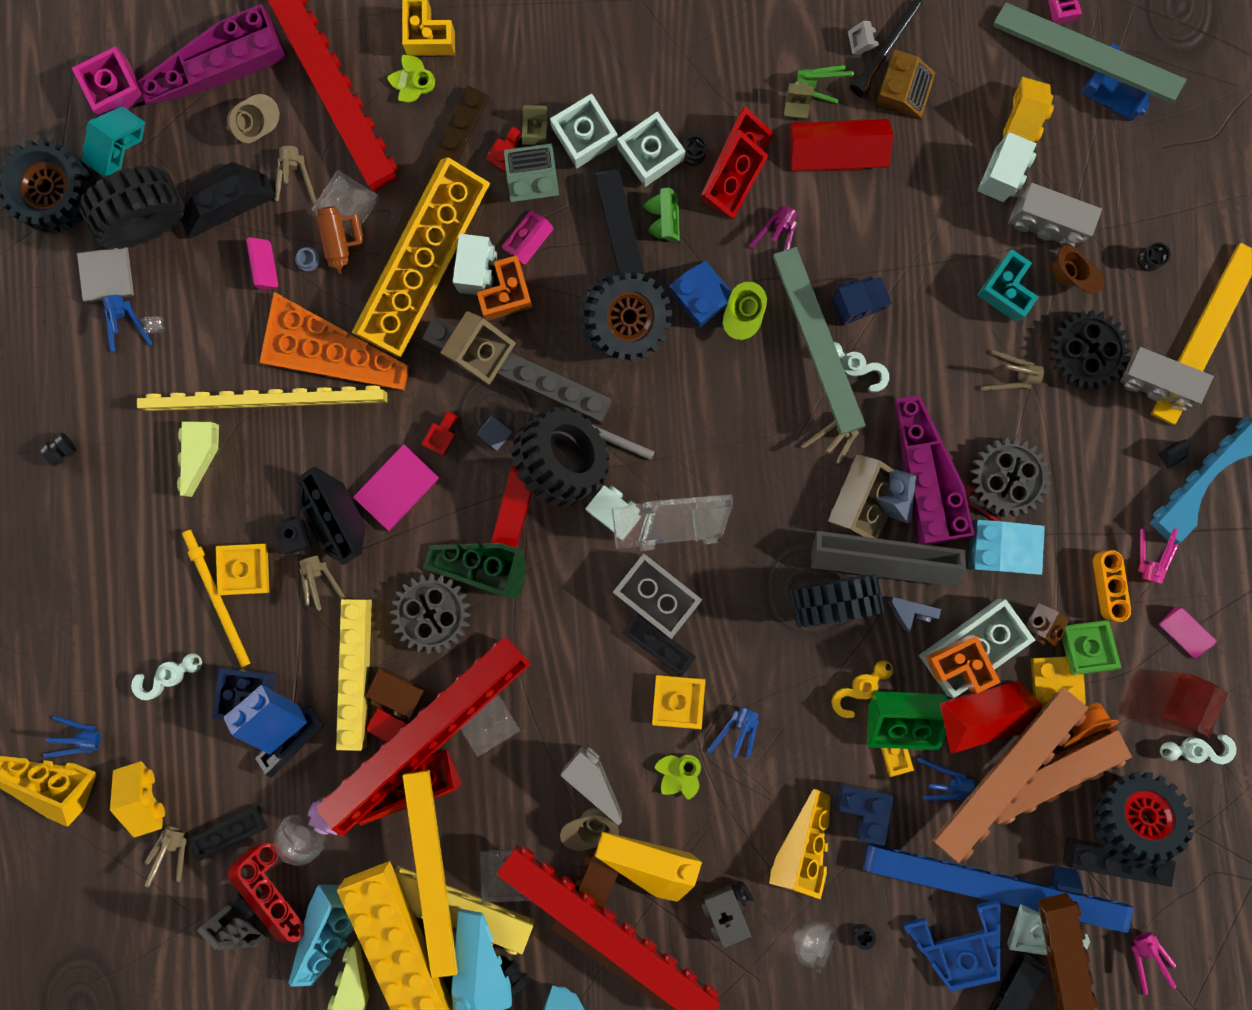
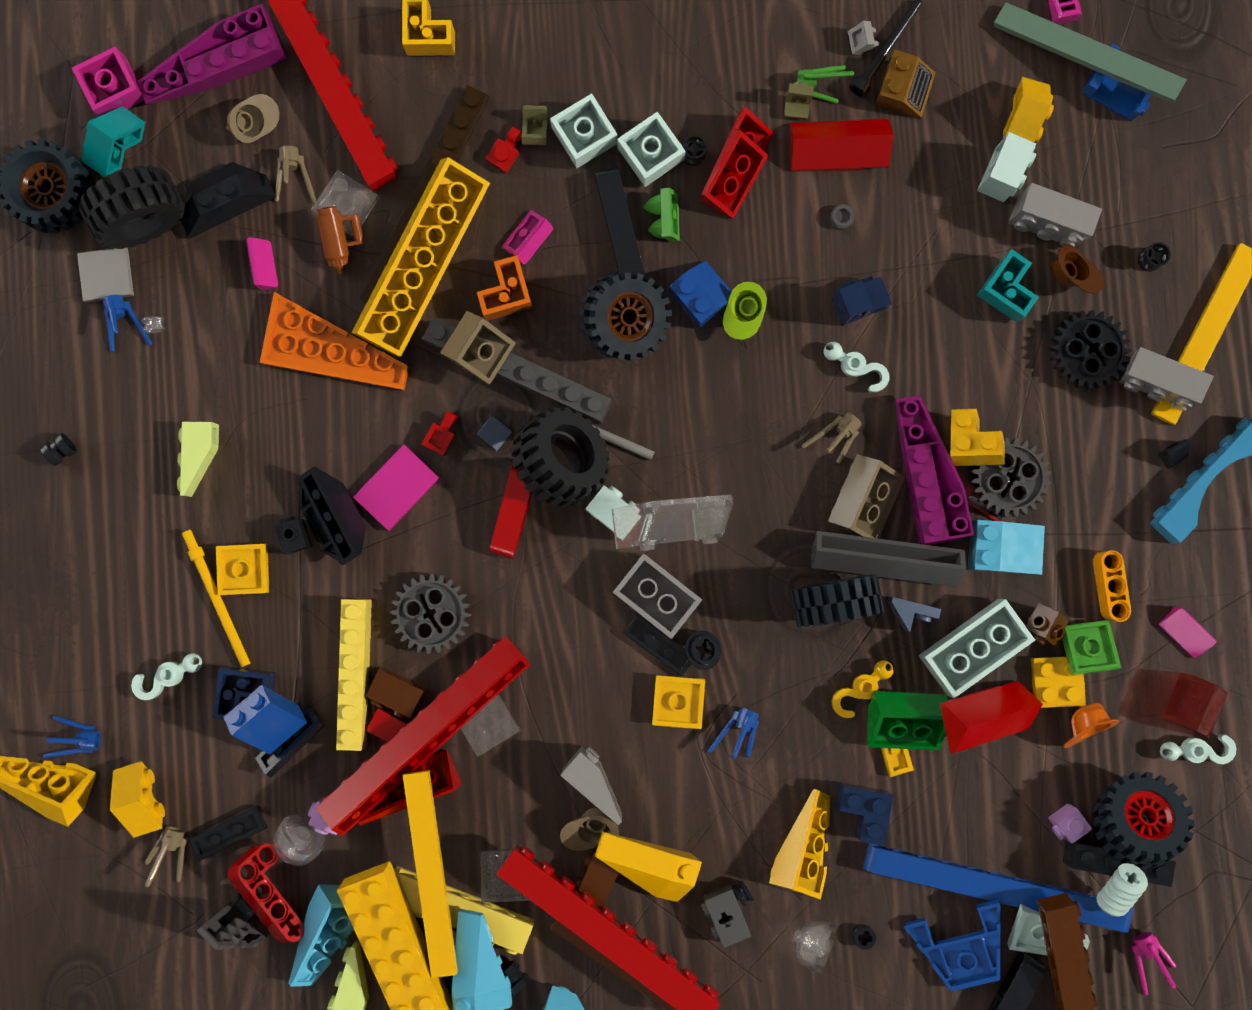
light yellow plate [137,386,388,411] -> none
sand blue plate [295,247,320,272] -> none
dark tan plant [299,556,345,611] -> none
lime plate [387,55,435,103] -> none
dark green wedge [423,543,527,598] -> none
light aqua brick [453,234,497,295] -> none
sand green slope [504,143,559,202] -> none
lime plate [655,755,701,800] -> none
magenta plant [749,206,798,251] -> none
sand green tile [773,247,866,435] -> none
sand blue slope [876,470,916,524] -> none
blue plant [917,757,975,801] -> none
orange brick [925,635,1000,694] -> none
nougat brick [931,688,1088,863] -> none
dark tan plant [980,350,1044,391] -> none
nougat brick [997,728,1132,825] -> none
dark blue slope [1050,865,1083,894] -> none
dark pink plant [1138,528,1178,584] -> none
none -> black gear [684,631,721,670]
none -> dark grey tile [830,204,855,230]
none -> yellow brick [950,409,1005,466]
none -> lavender brick [1048,803,1092,844]
none -> light aqua piece [1096,863,1148,917]

